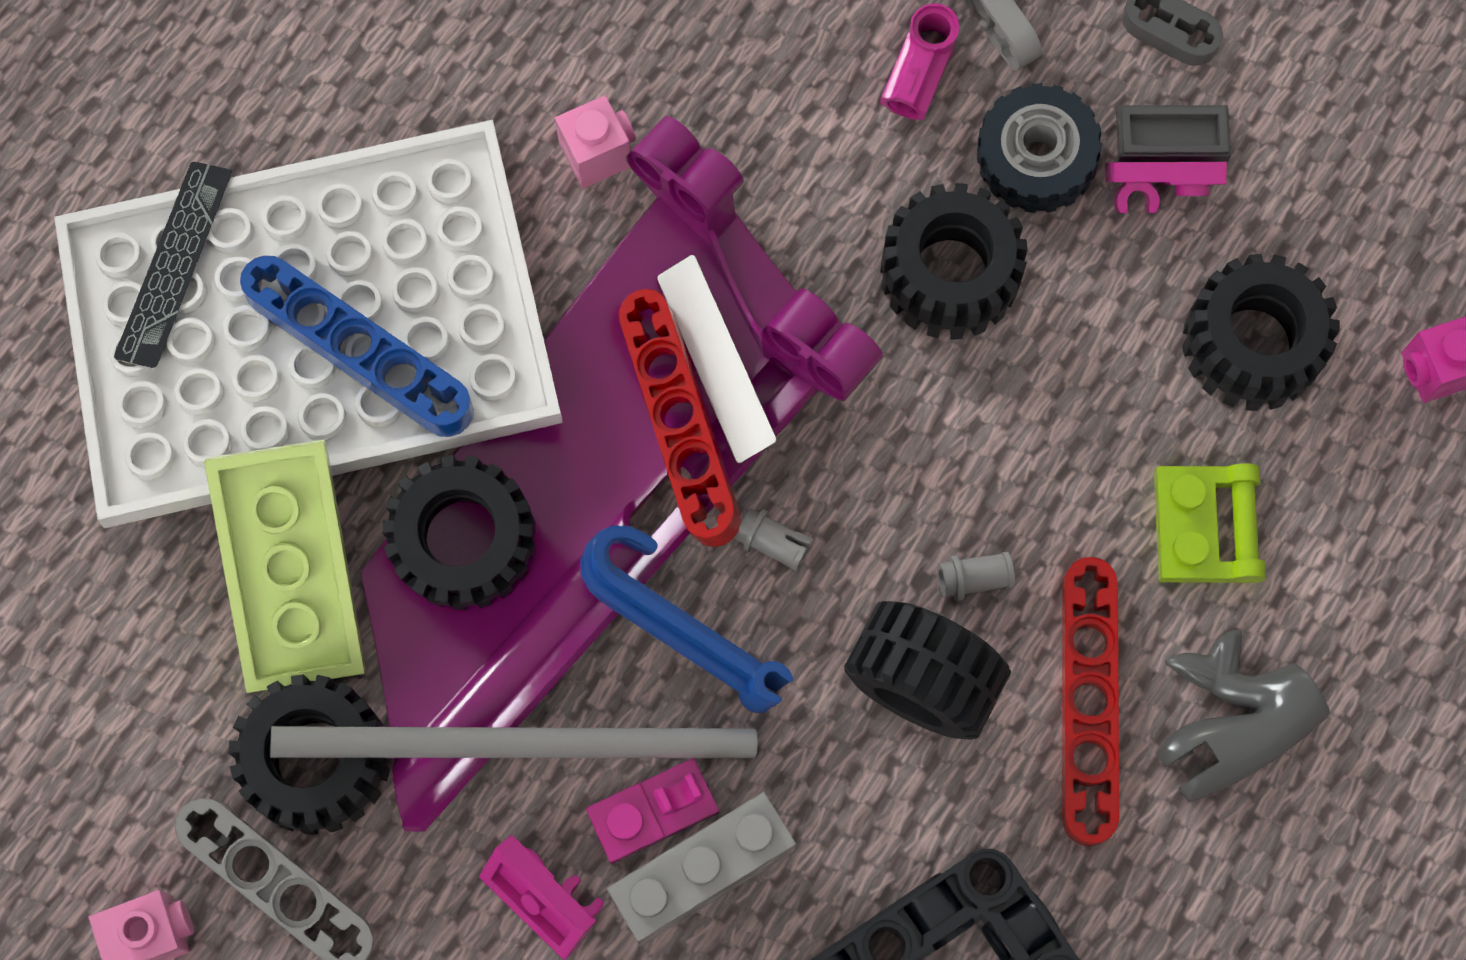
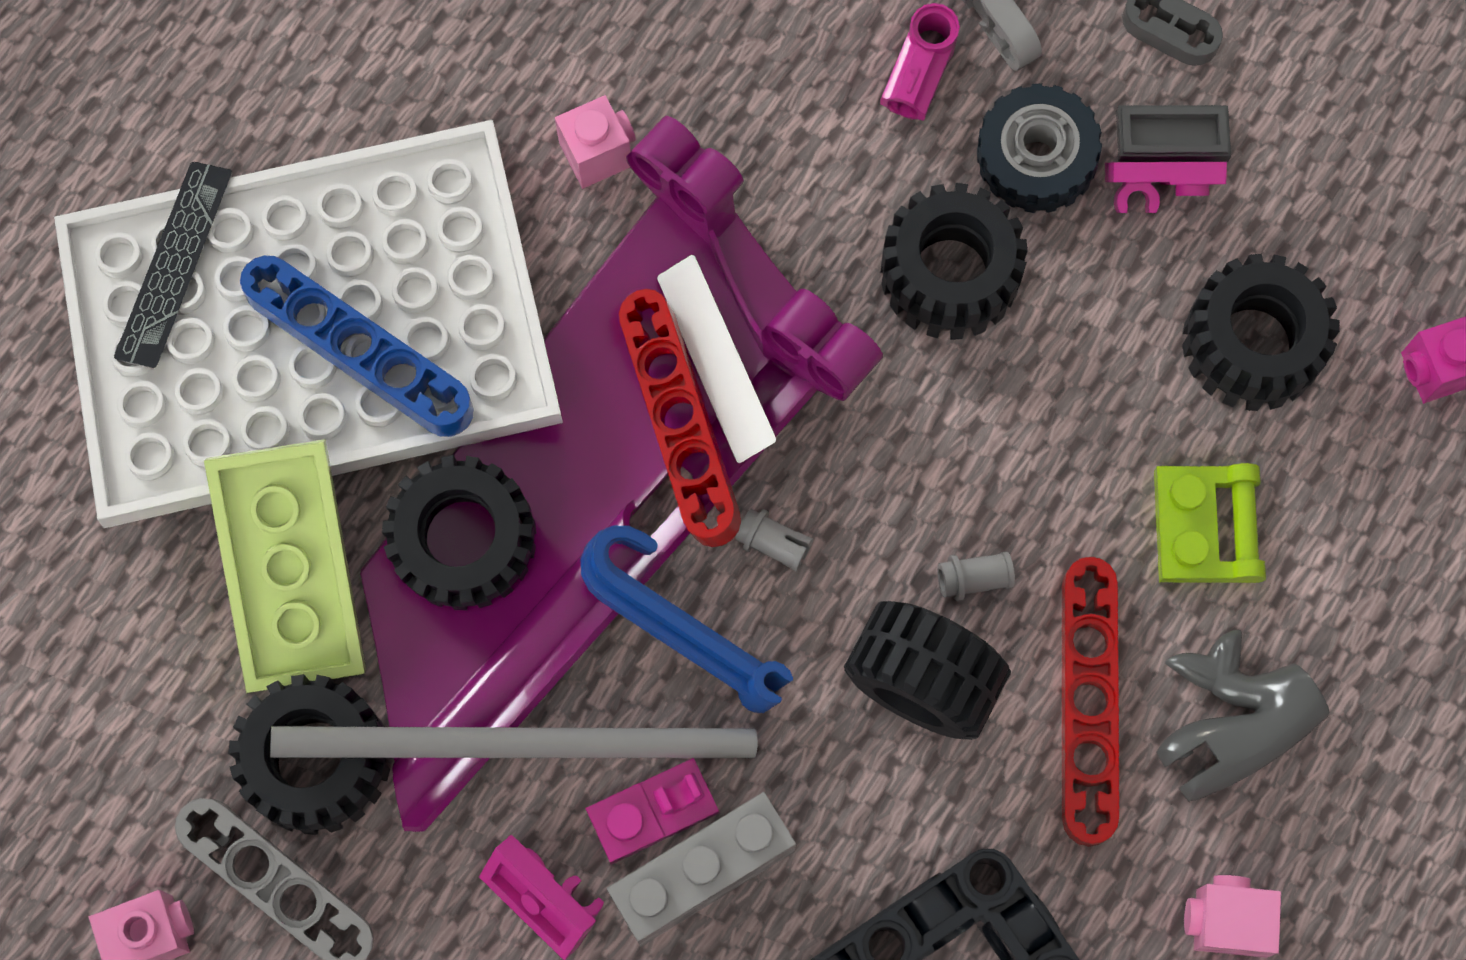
none -> bright pink brick [1184,875,1281,958]

